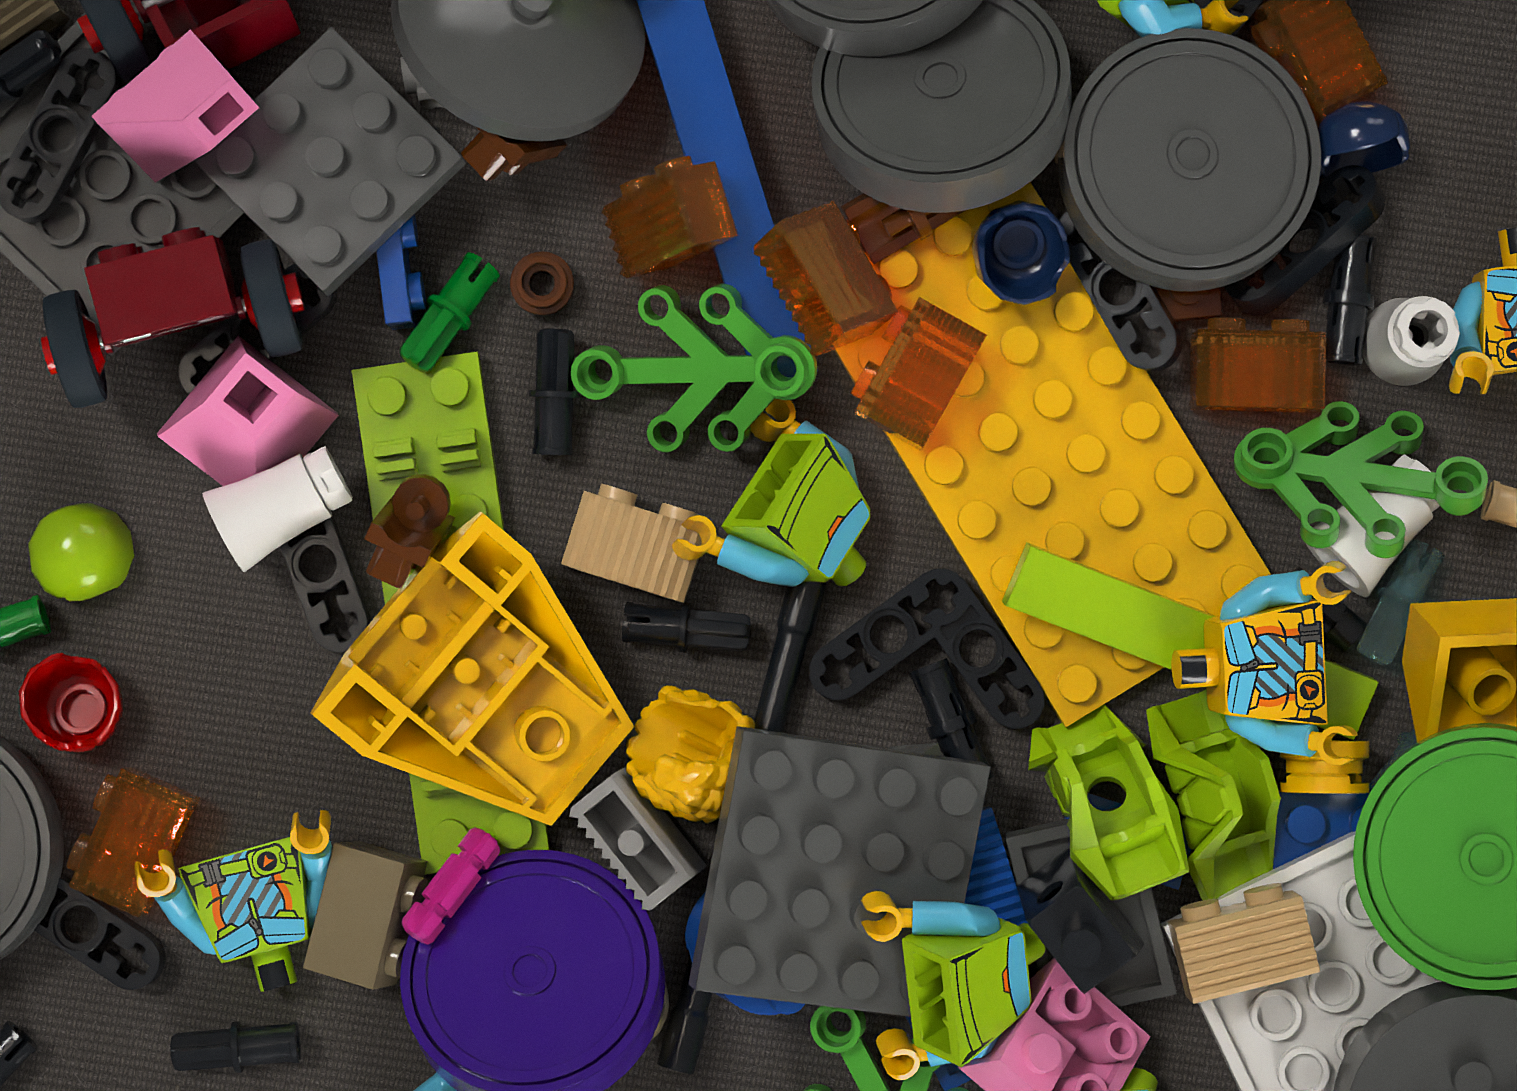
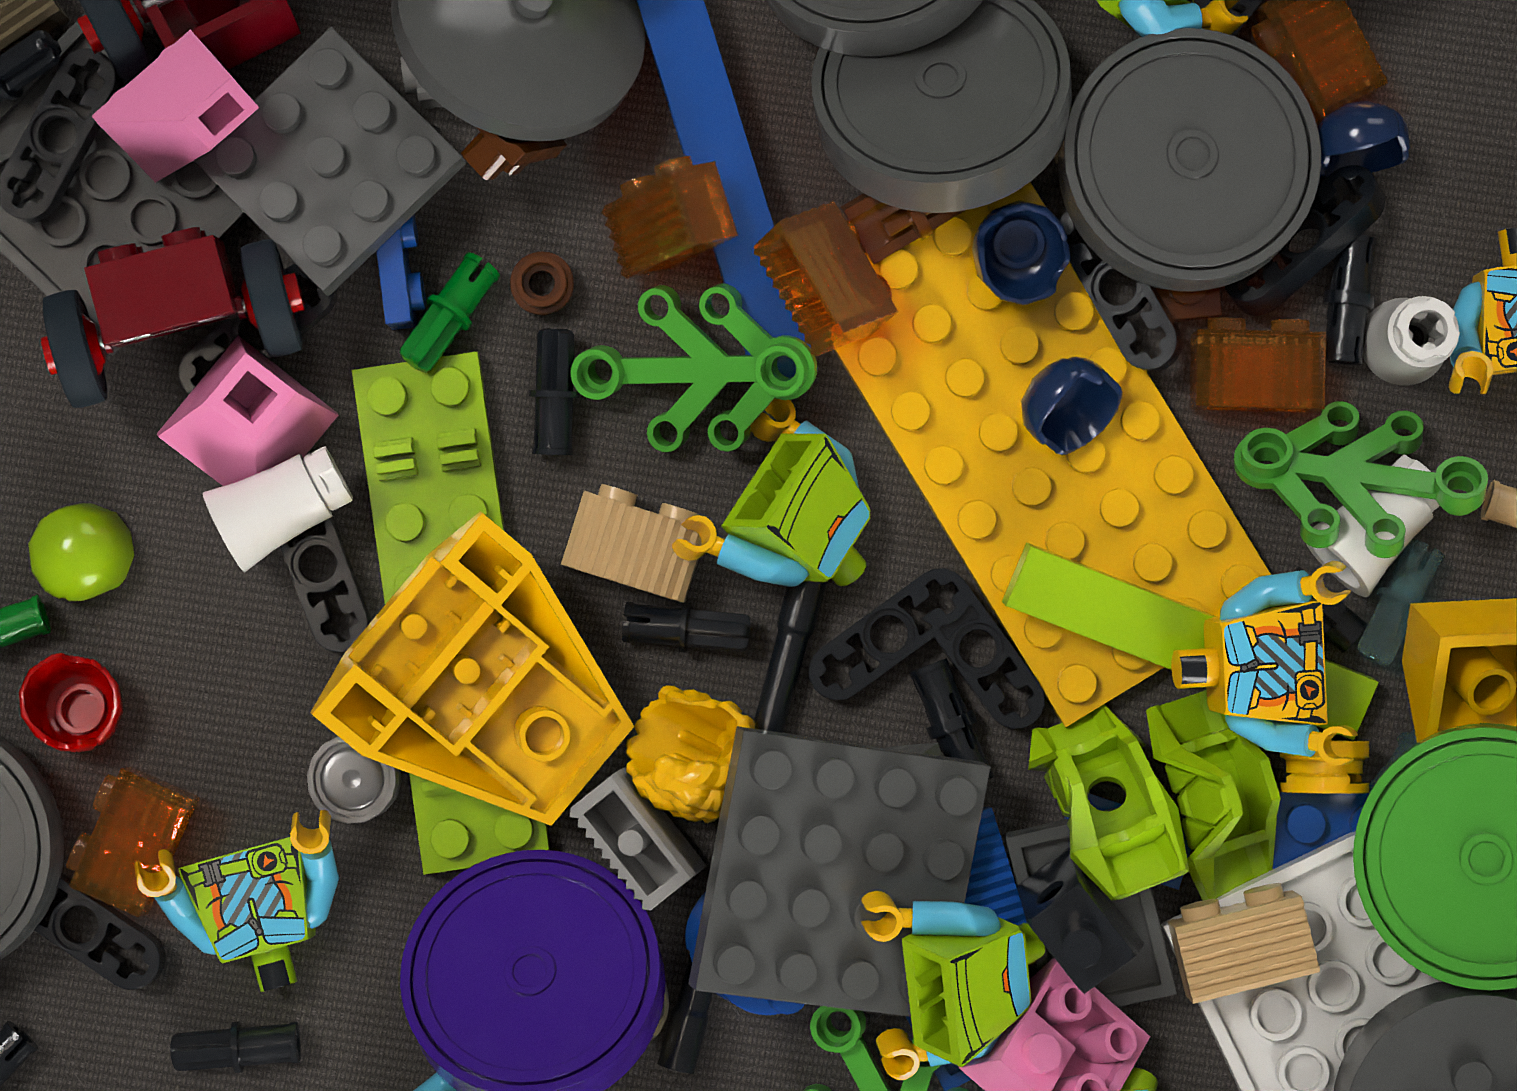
dark tan brick [303,841,428,990] -> none
reddish brown hips [364,474,456,588] -> none
dark pink axle [402,827,500,945] -> none
clear orange brick [850,297,987,451] -> none
none -> flat silver wheel [307,736,402,824]
none -> dark blue hair [1021,357,1123,455]

